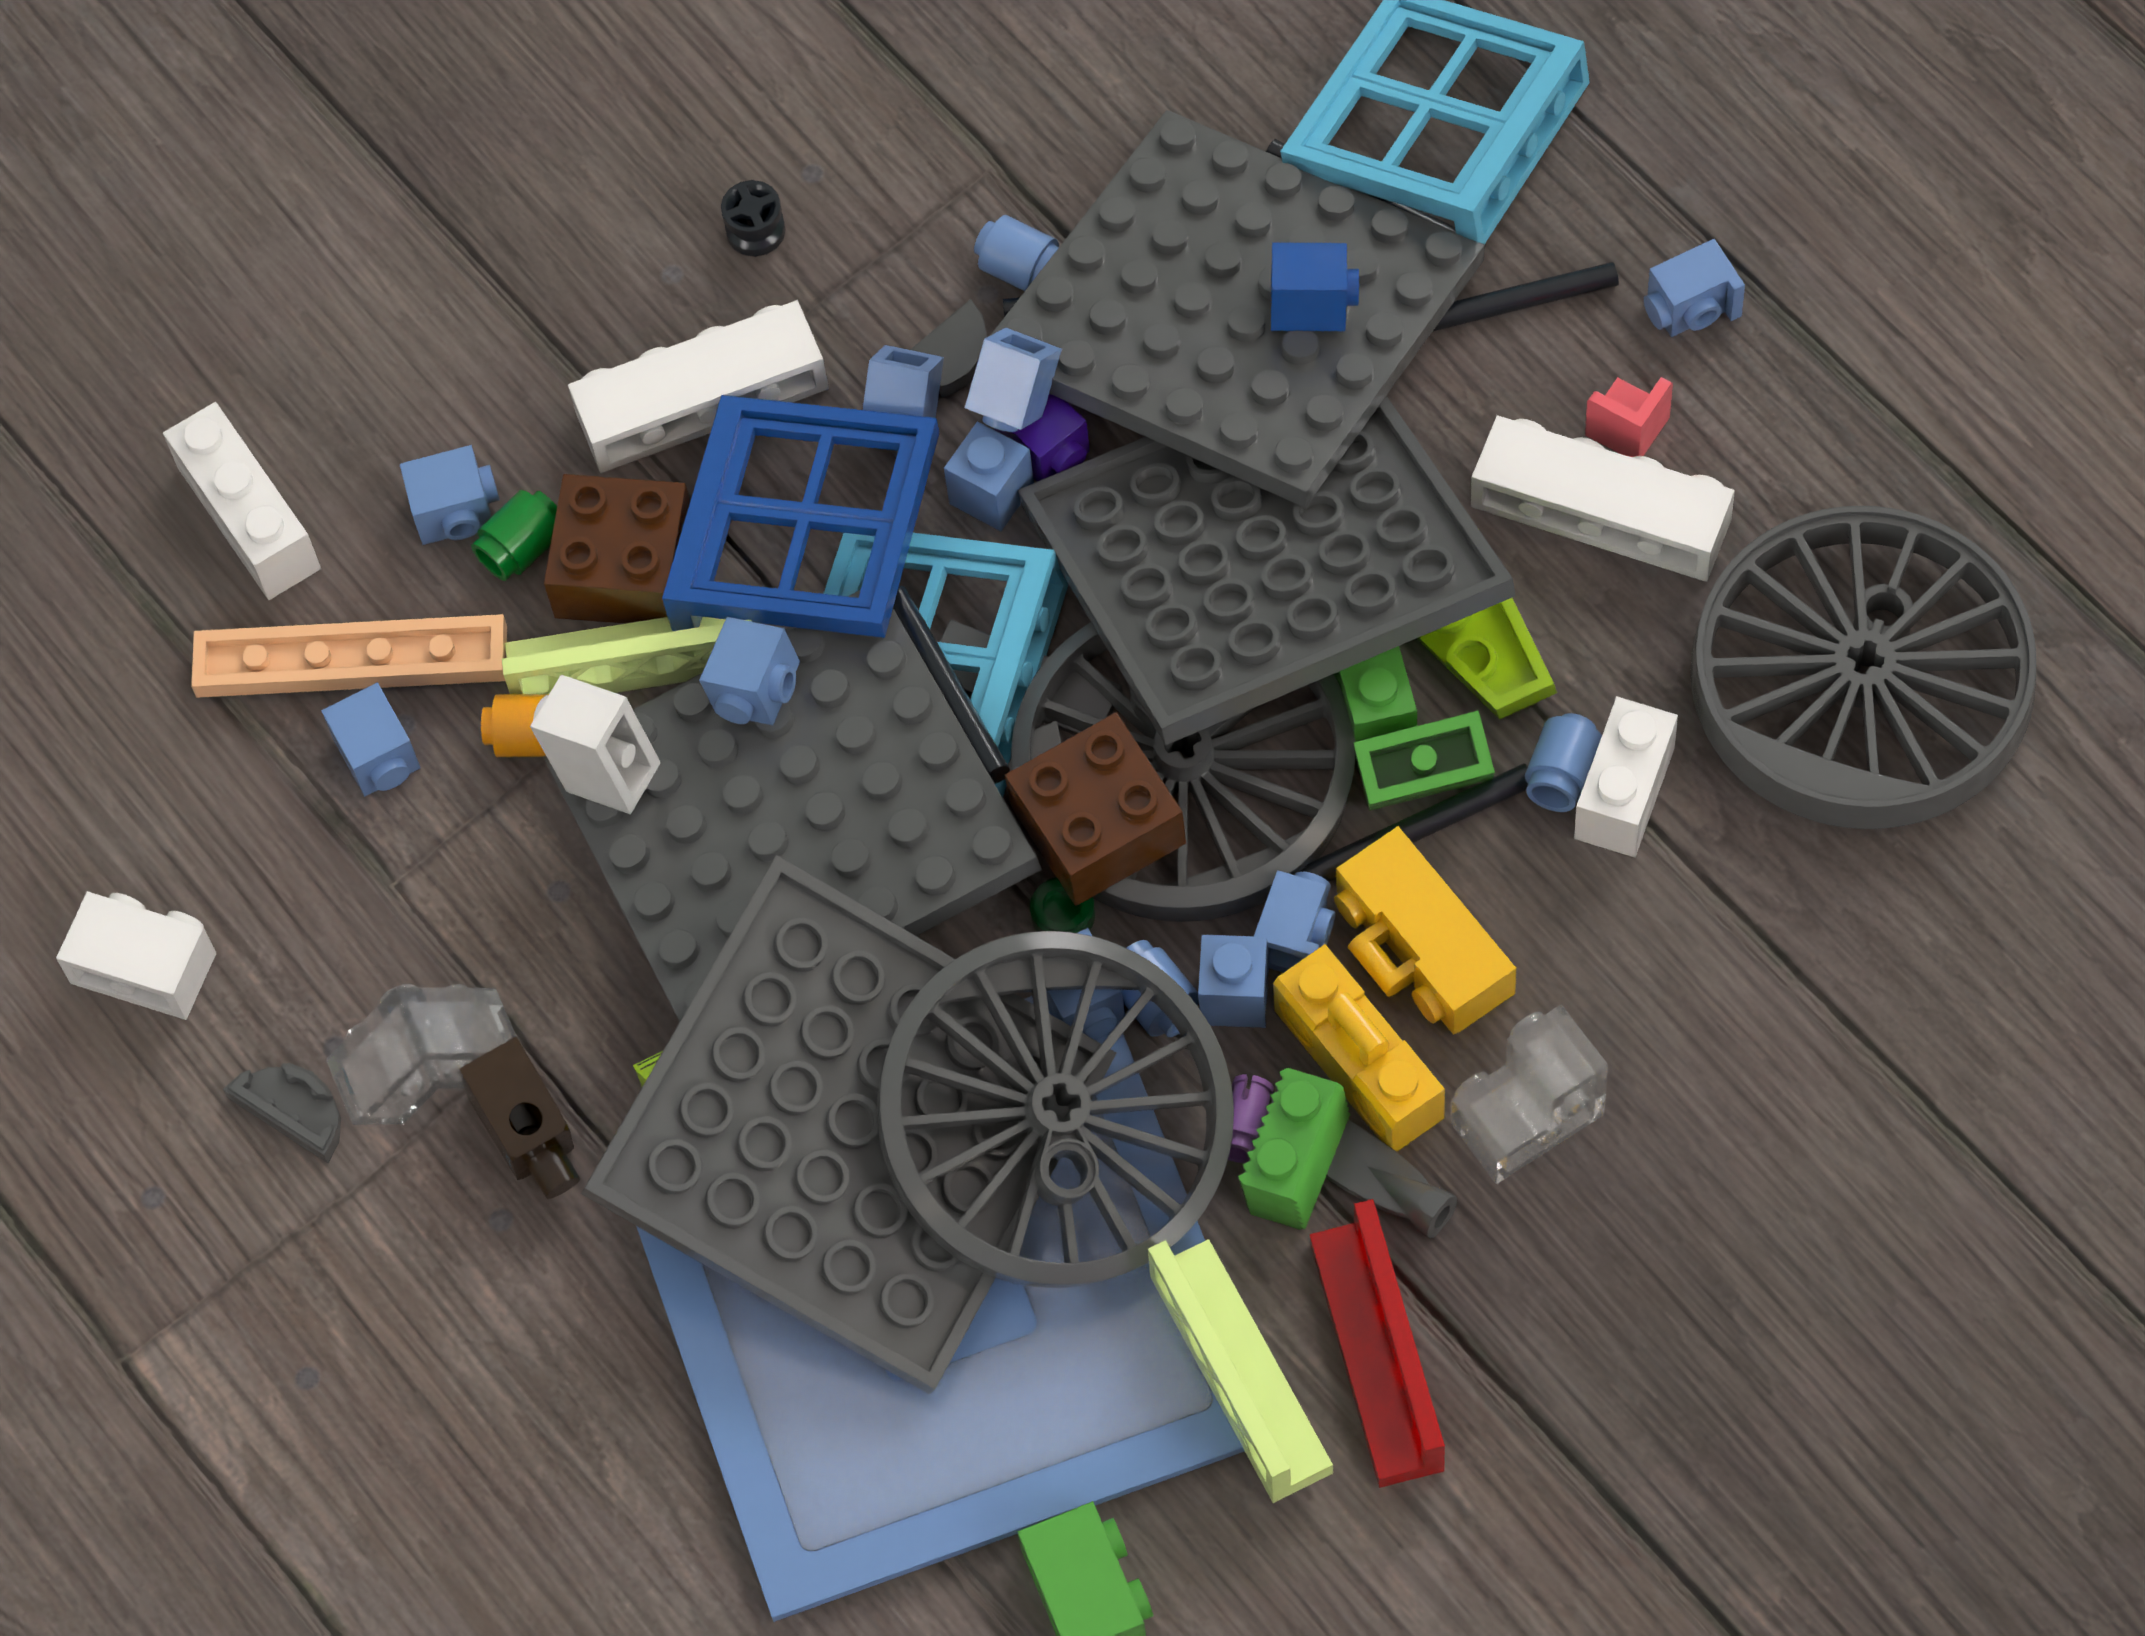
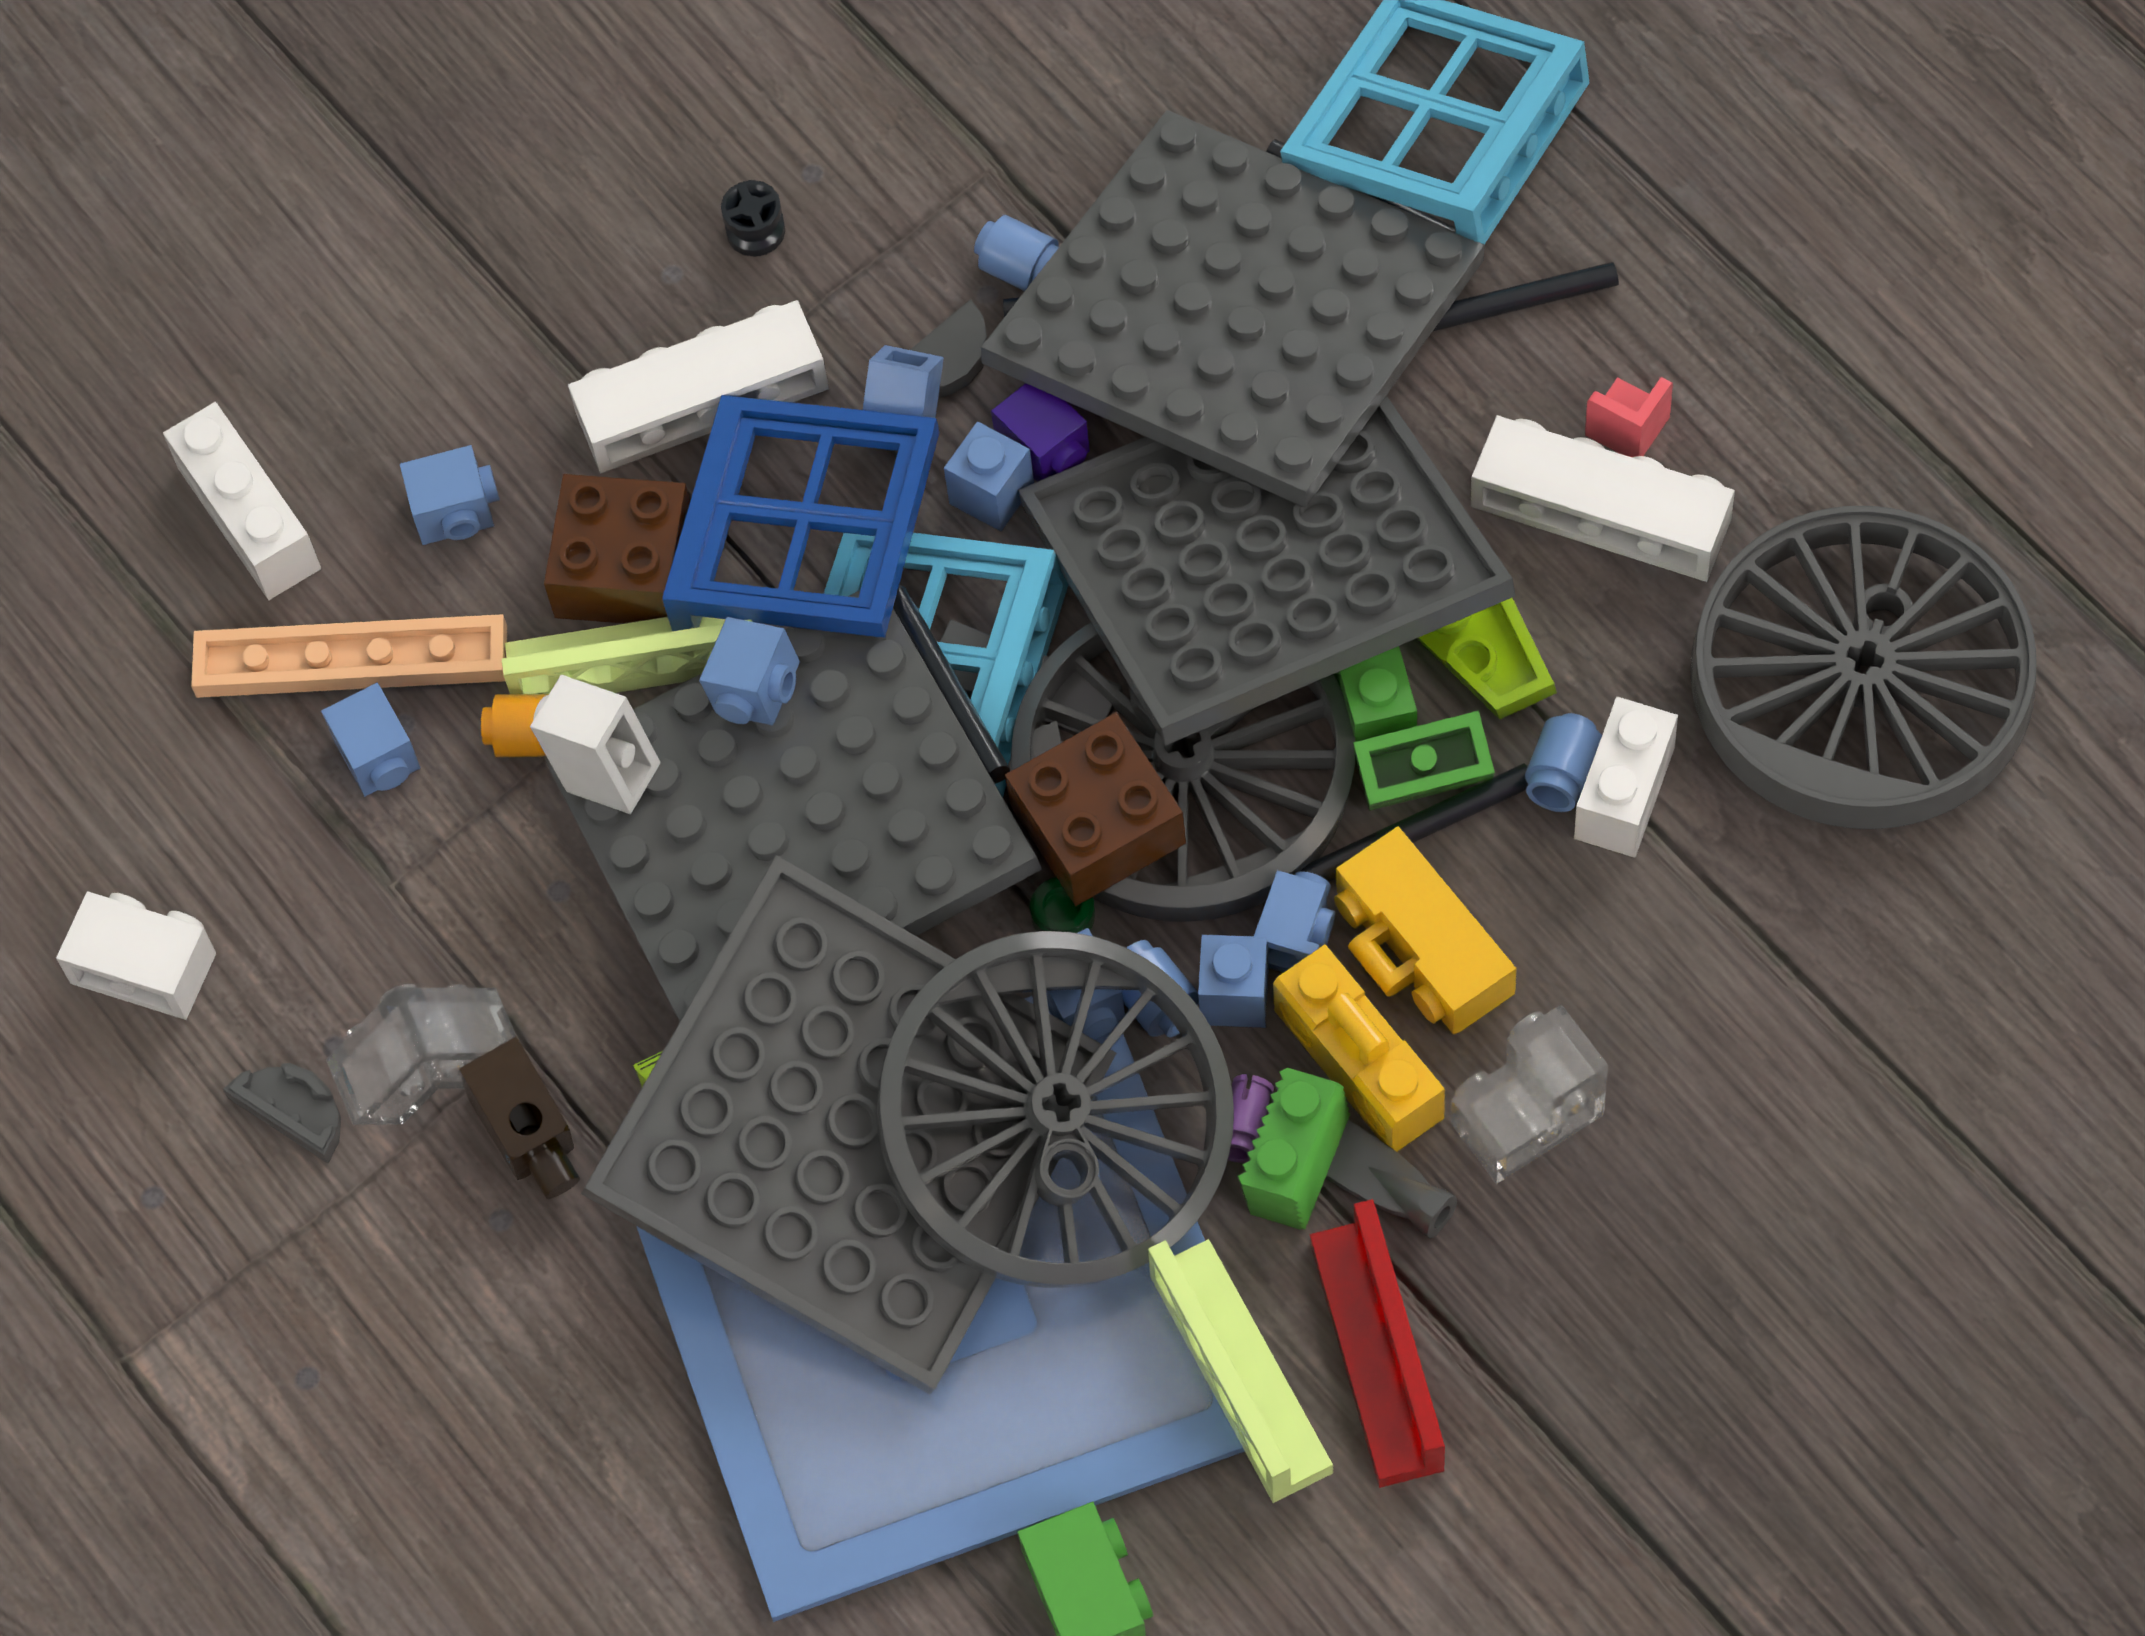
green brick [471,490,557,581] -> none
medium blue brick [965,328,1062,432] -> none
blue brick [1271,242,1359,331] -> none
medium blue brick [1644,238,1745,337] -> none

